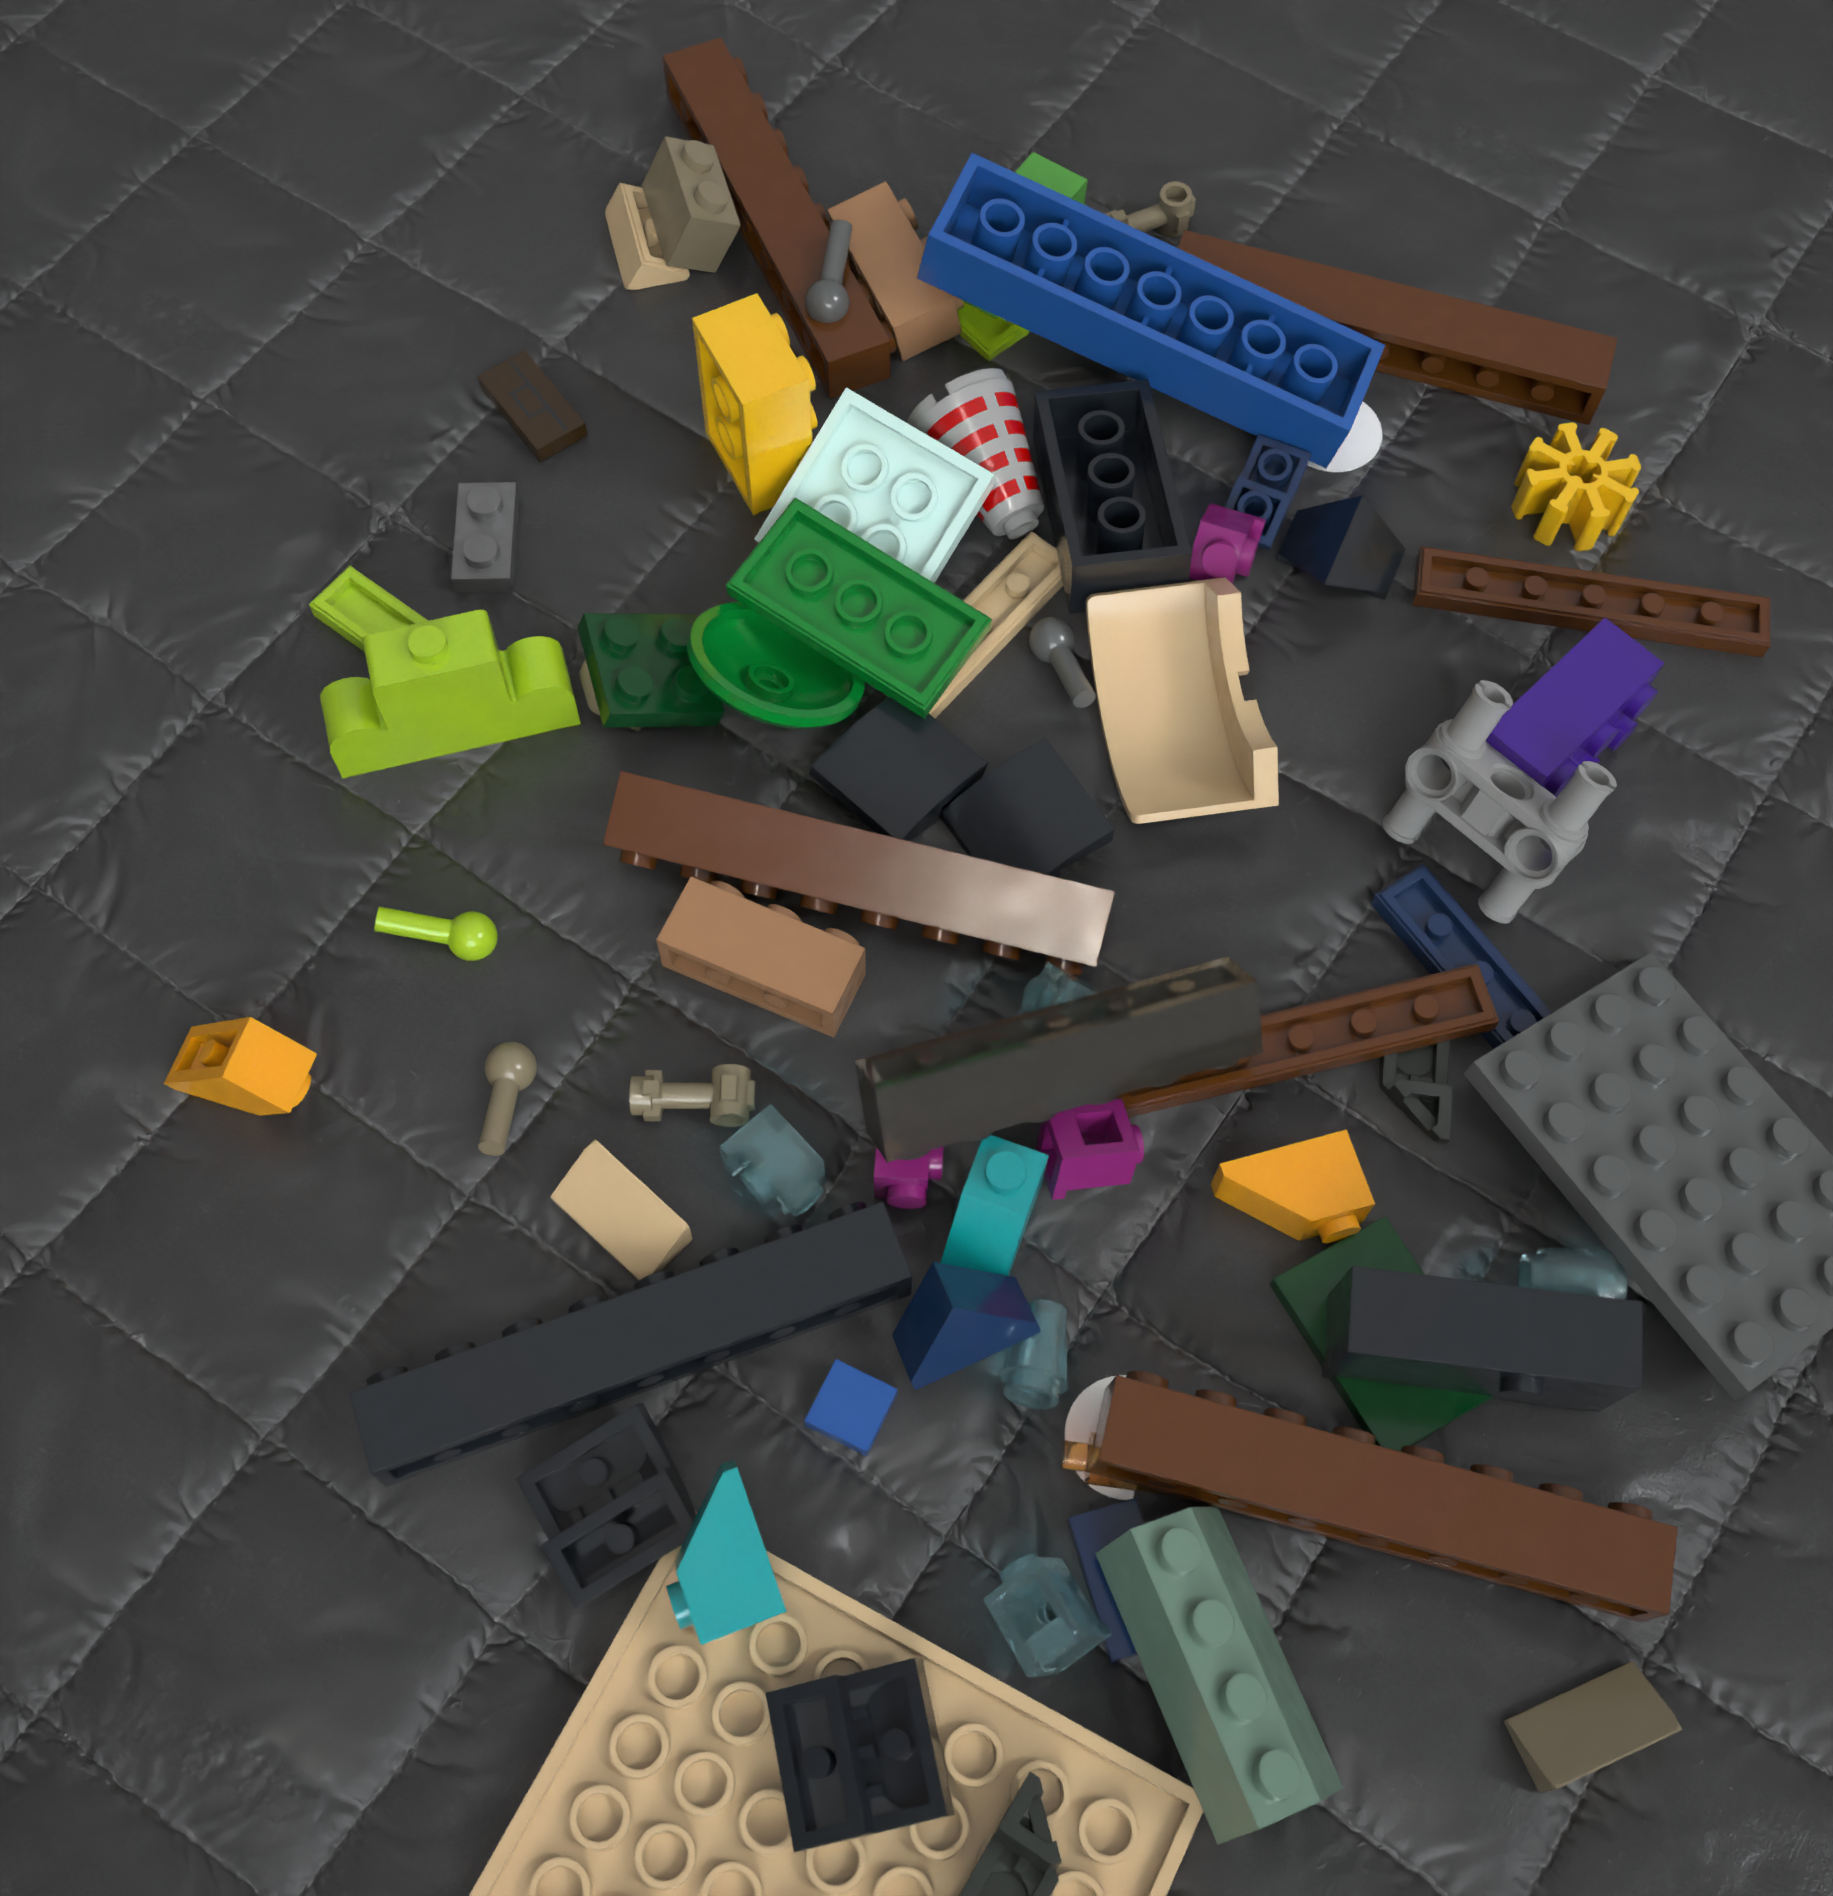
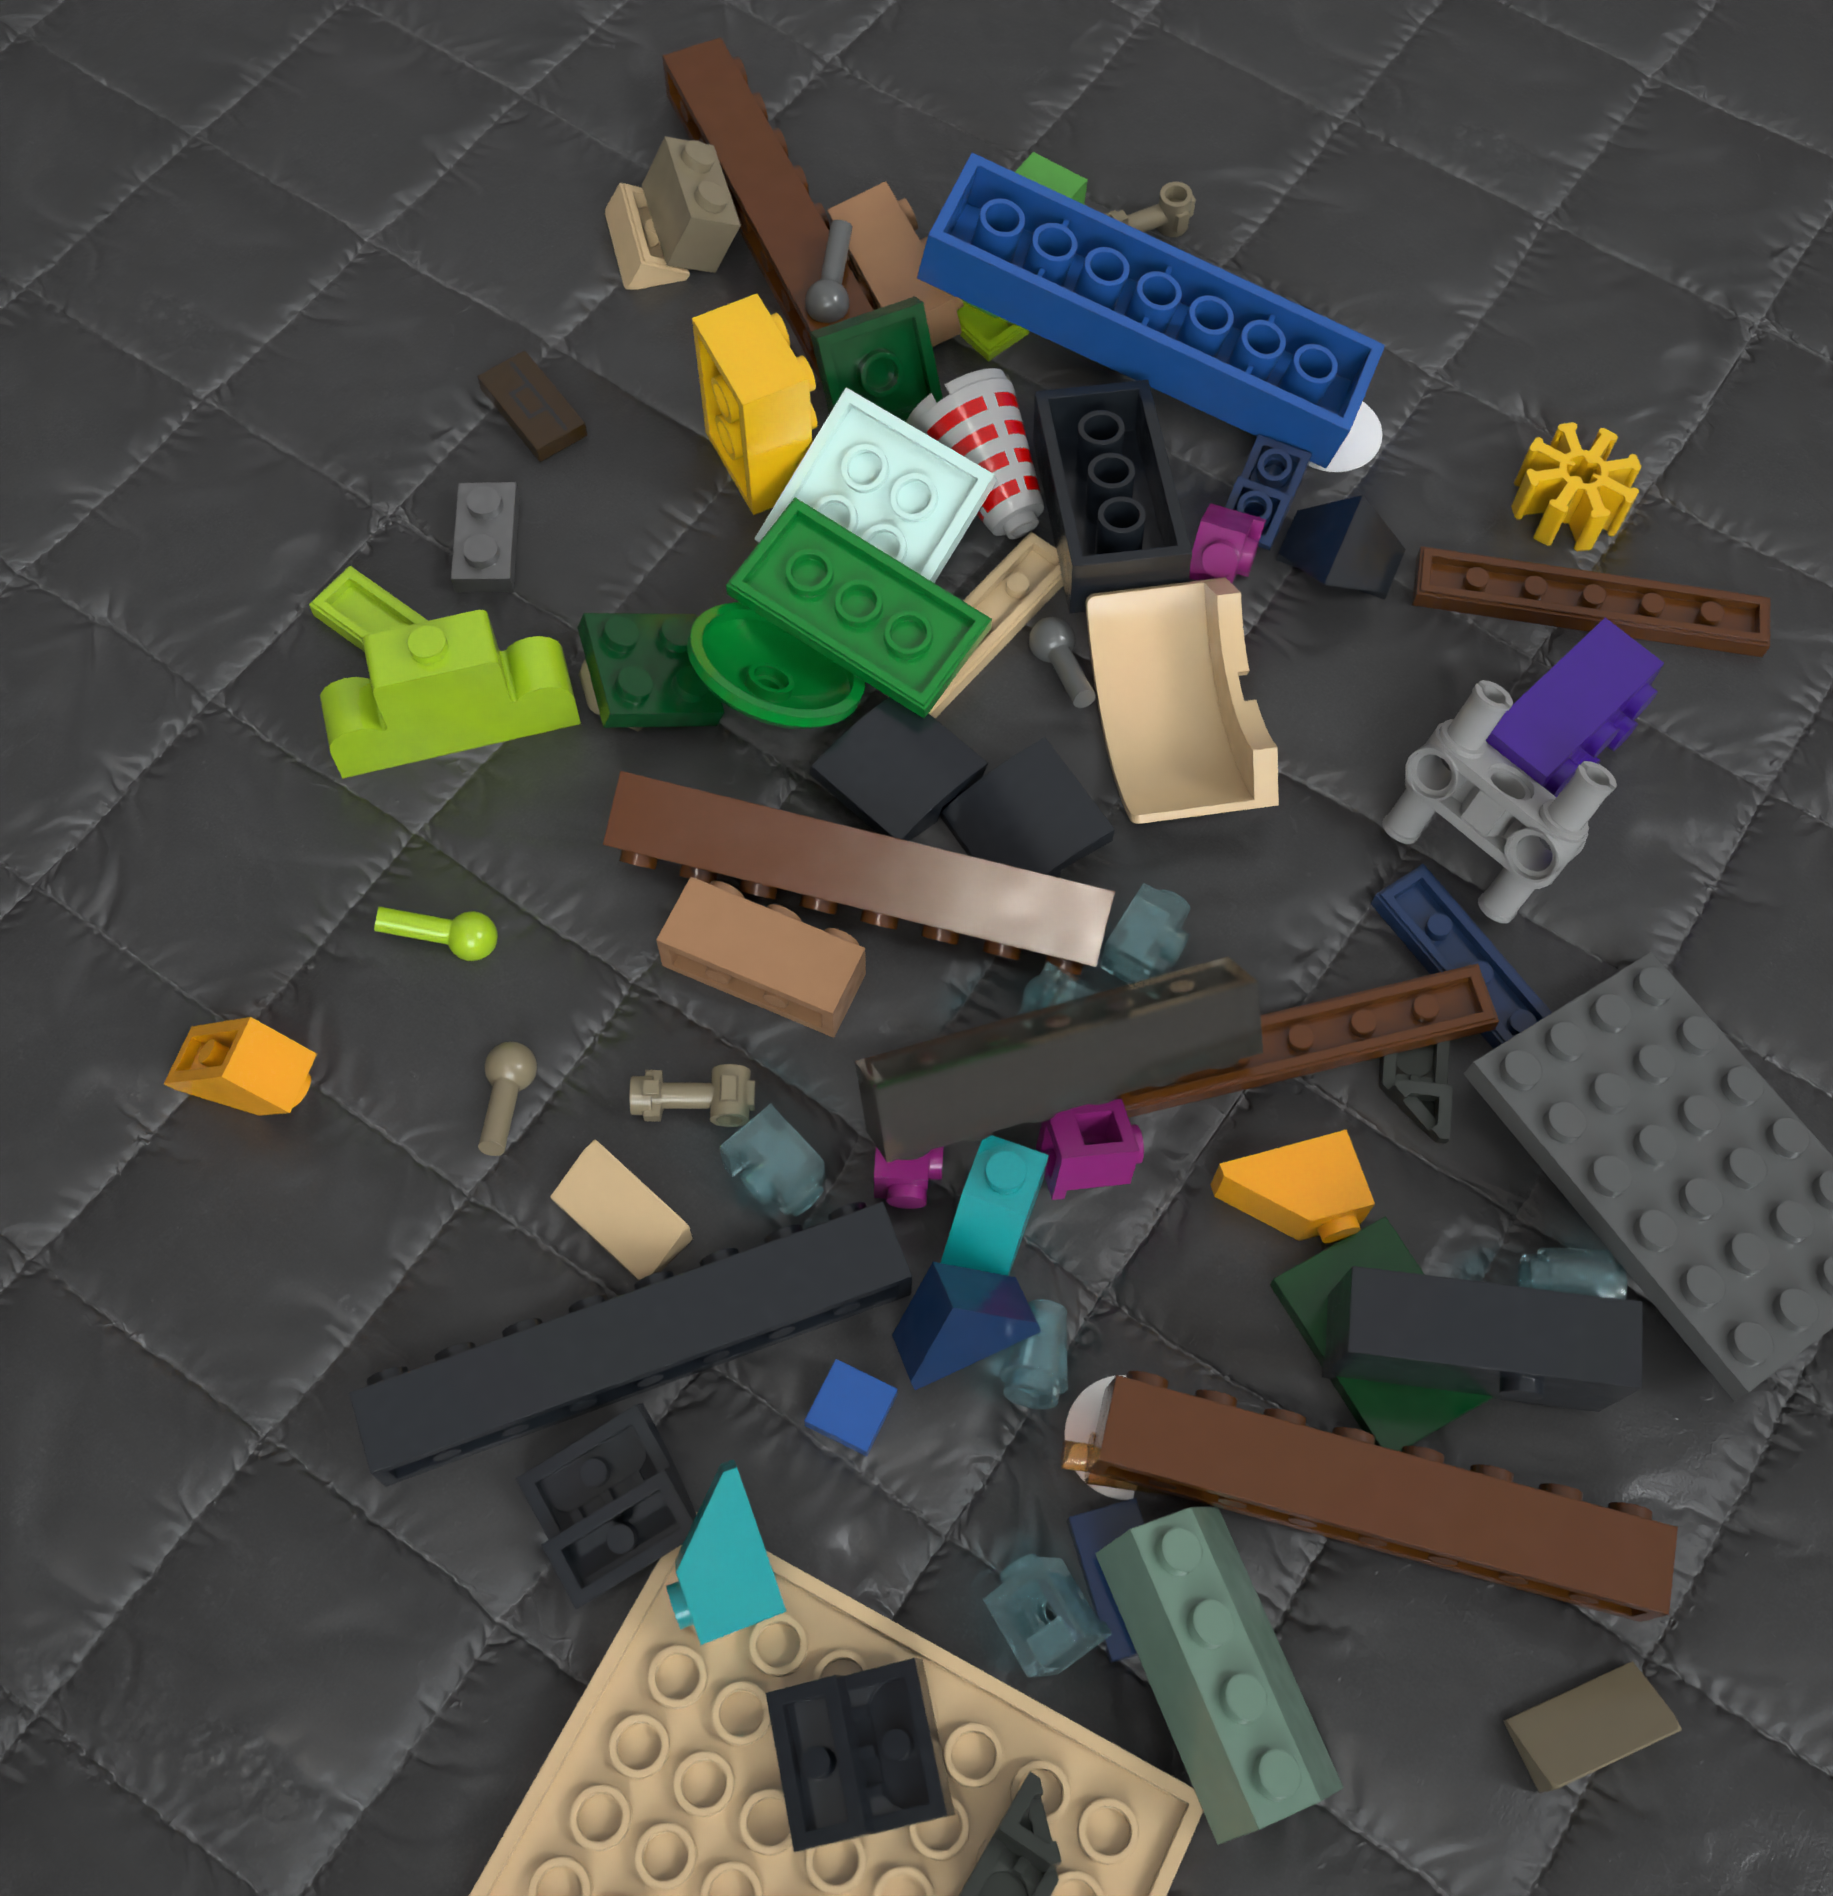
reddish brown brick [1178,230,1618,425] -> none
none -> dark green plate [810,296,943,422]
none -> clear light blue brick [1101,883,1191,998]

